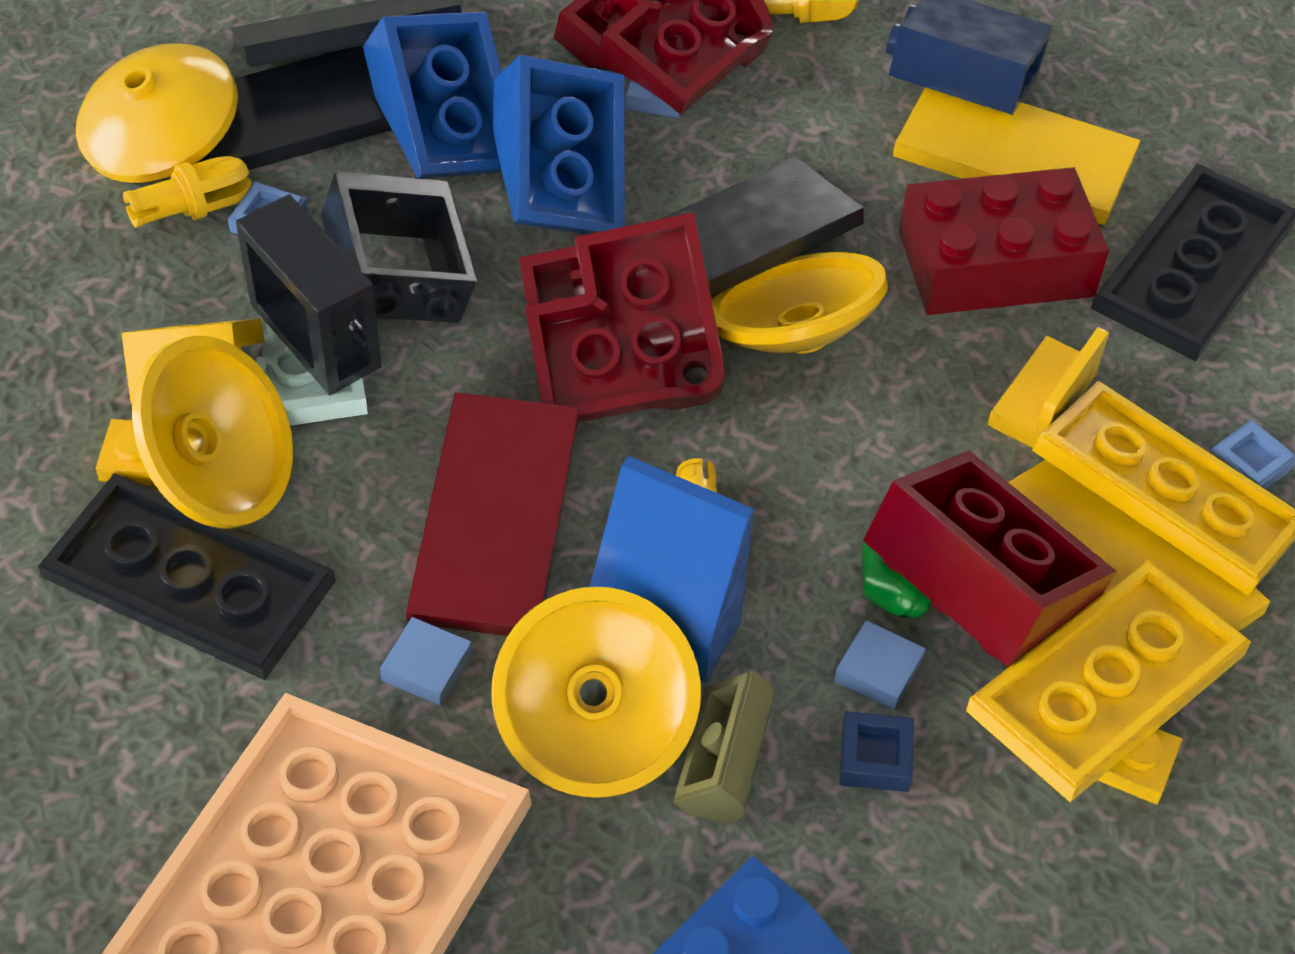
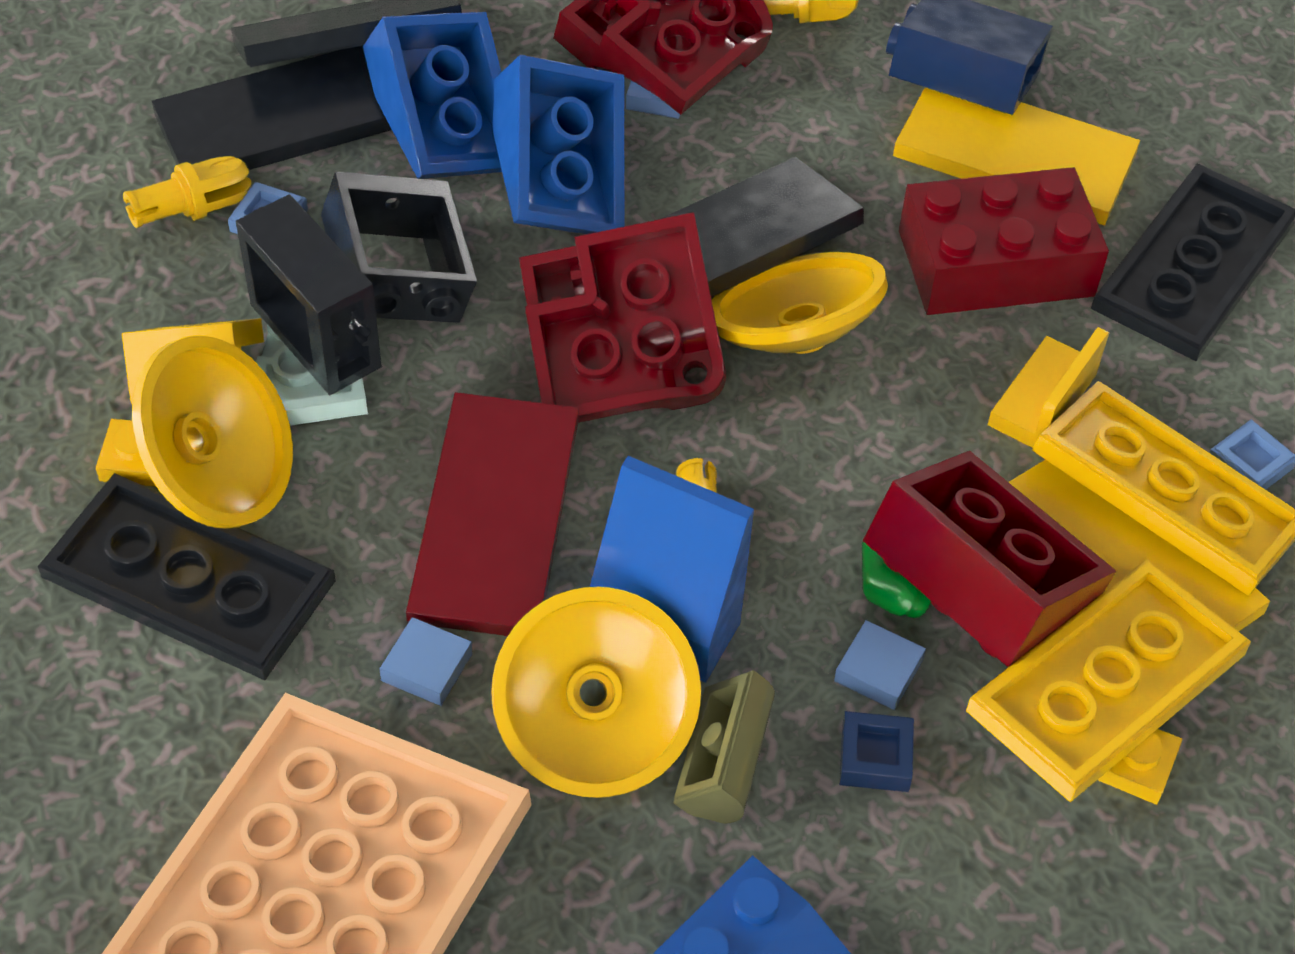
yellow dish [76,43,238,183] -> none

